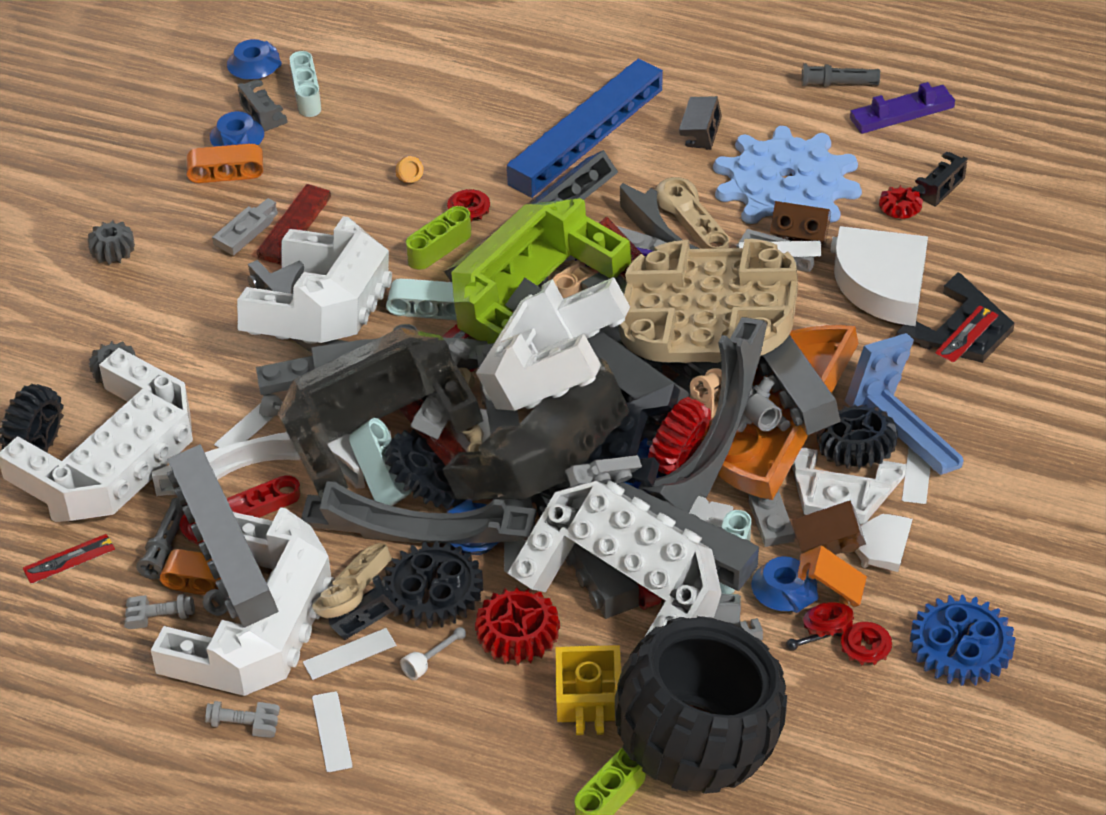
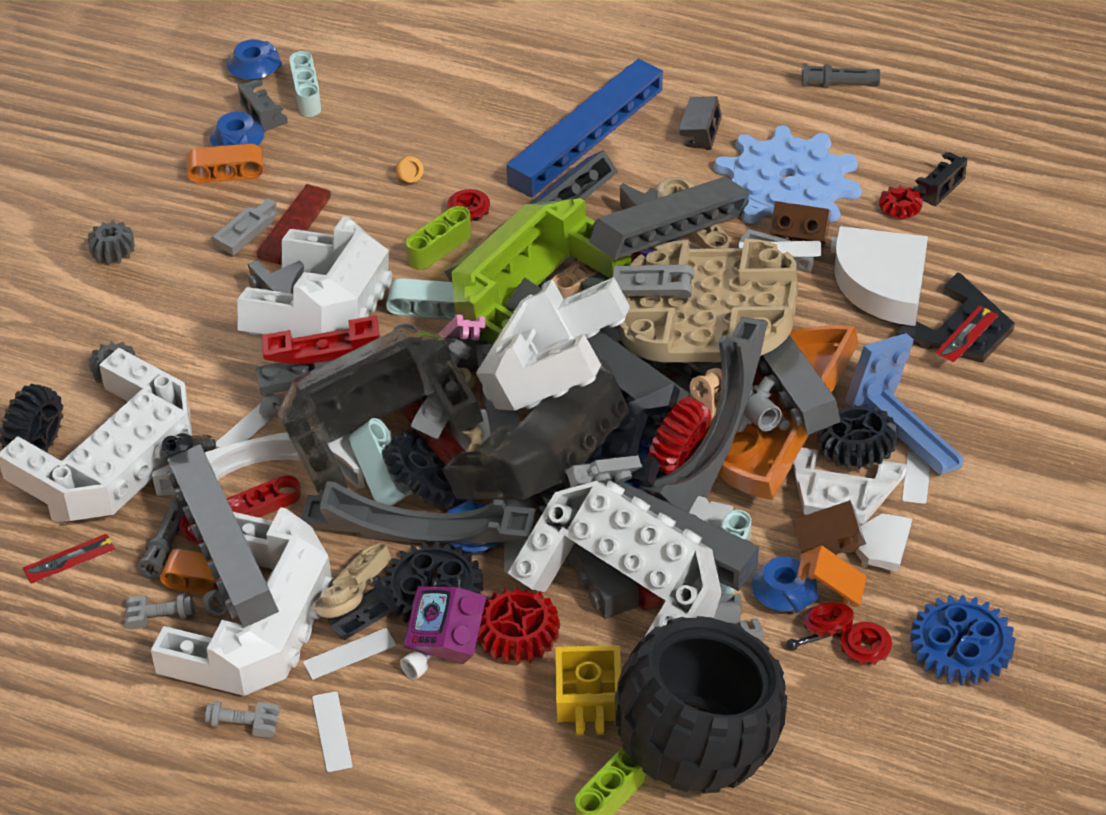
light grey hinge [749,490,795,547] -> none
dark purple hinge [850,82,955,134] -> none
none -> black pin [162,433,216,455]
none -> red slope [262,315,380,364]
none -> magenta slope [403,586,486,664]
none -> bright pink hinge [435,315,485,340]
none -> dark grey brick [589,176,750,260]
none -> light grey plate [613,265,694,298]

